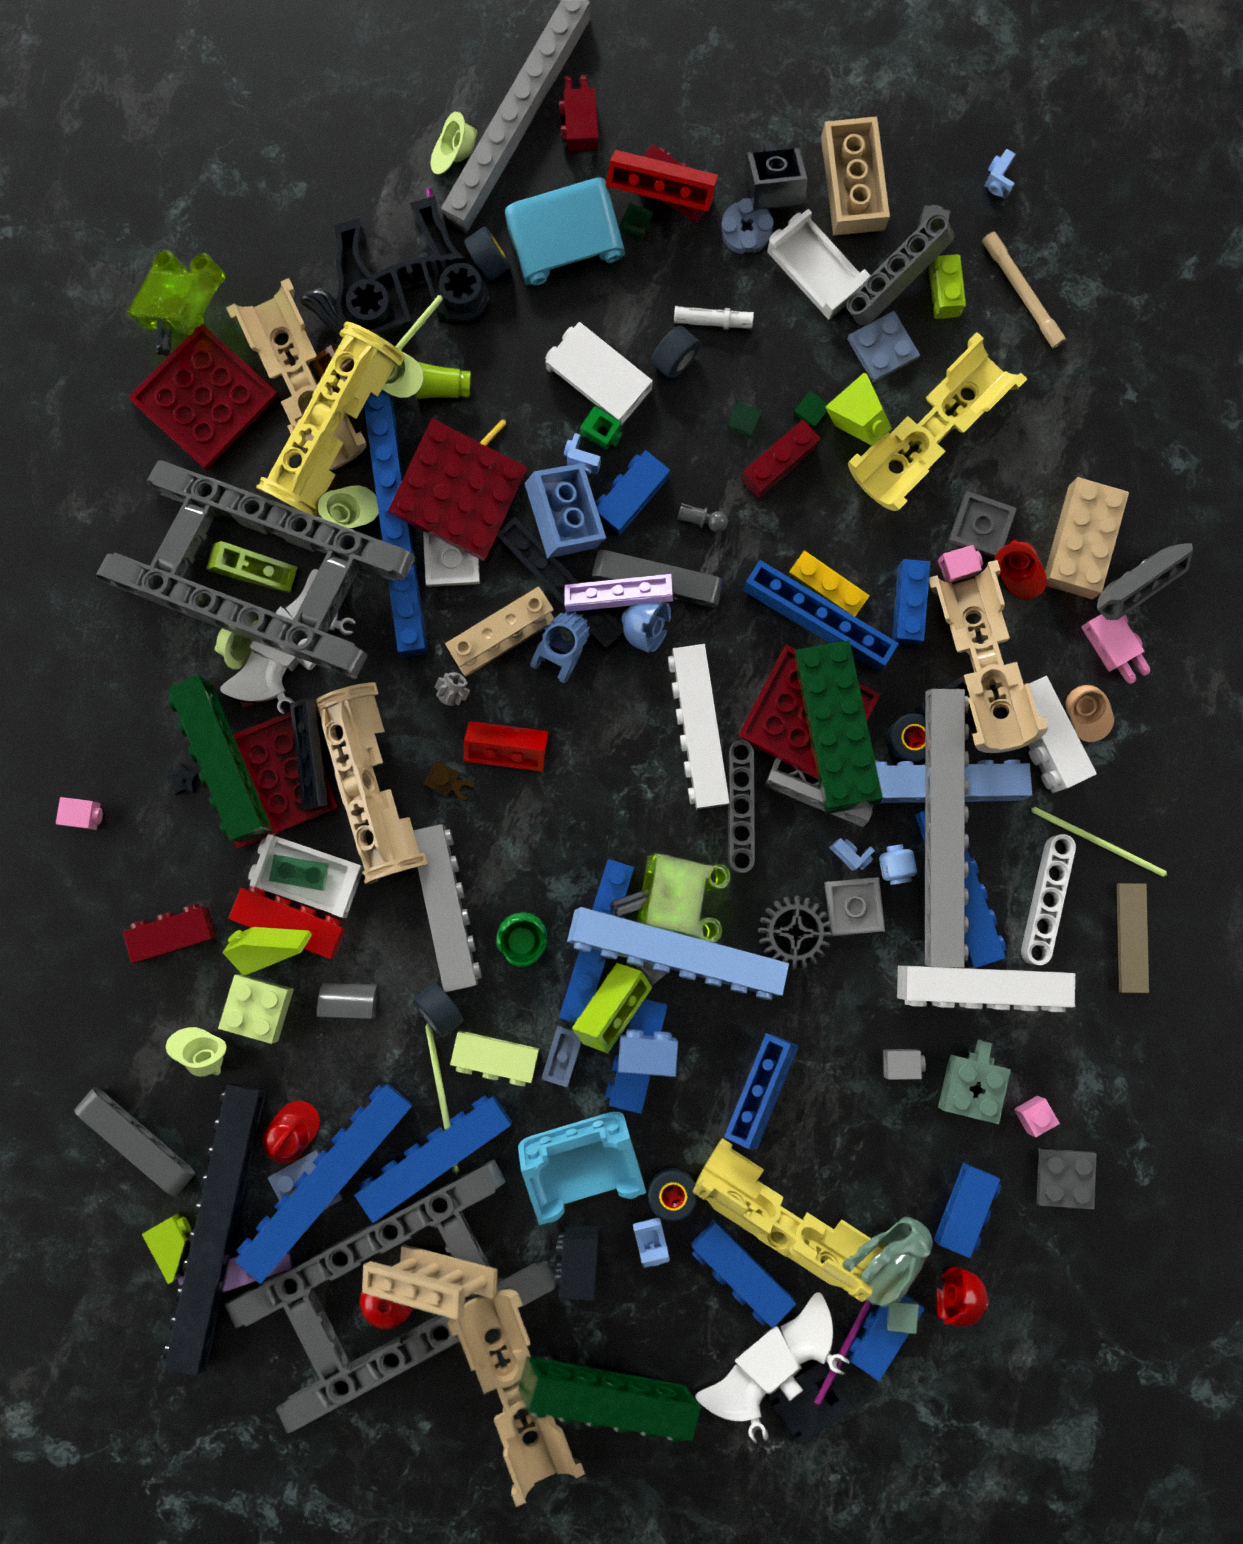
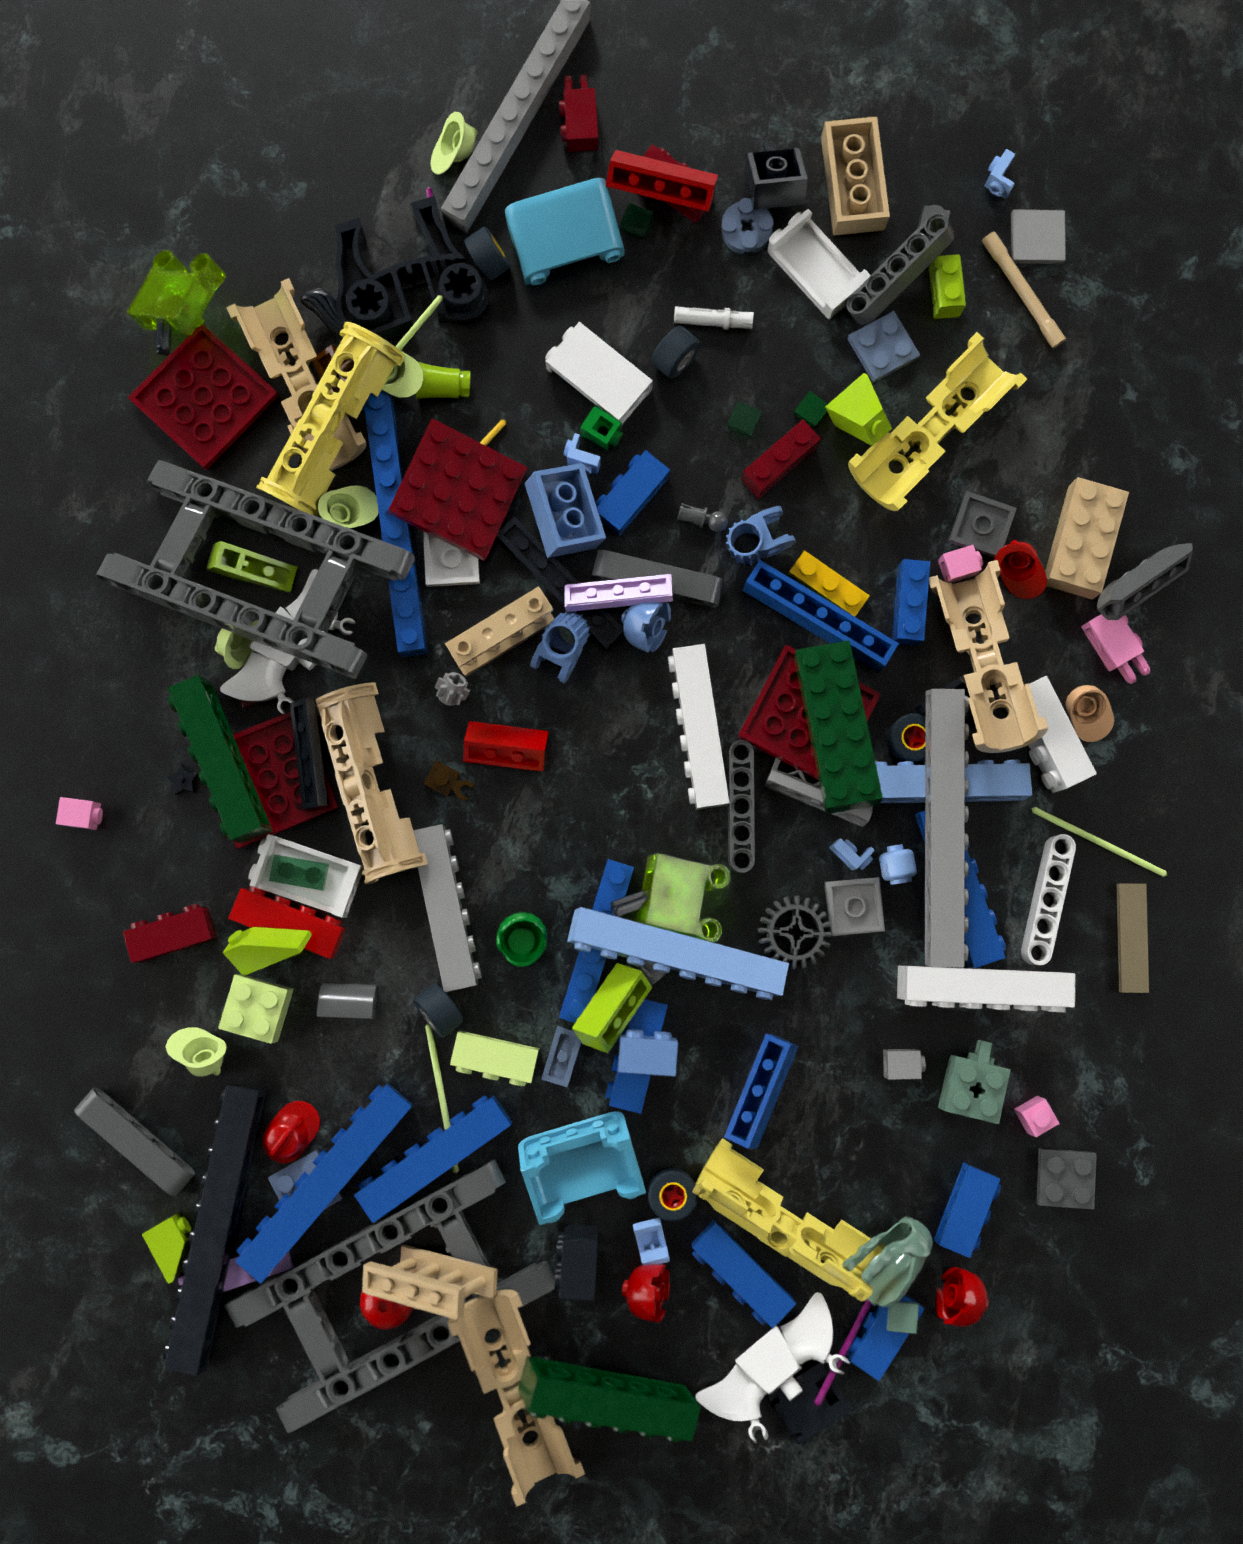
none -> red cylinder [622,1264,670,1323]
none -> medium blue piece [726,506,796,566]
none -> light grey tile [1011,210,1065,264]

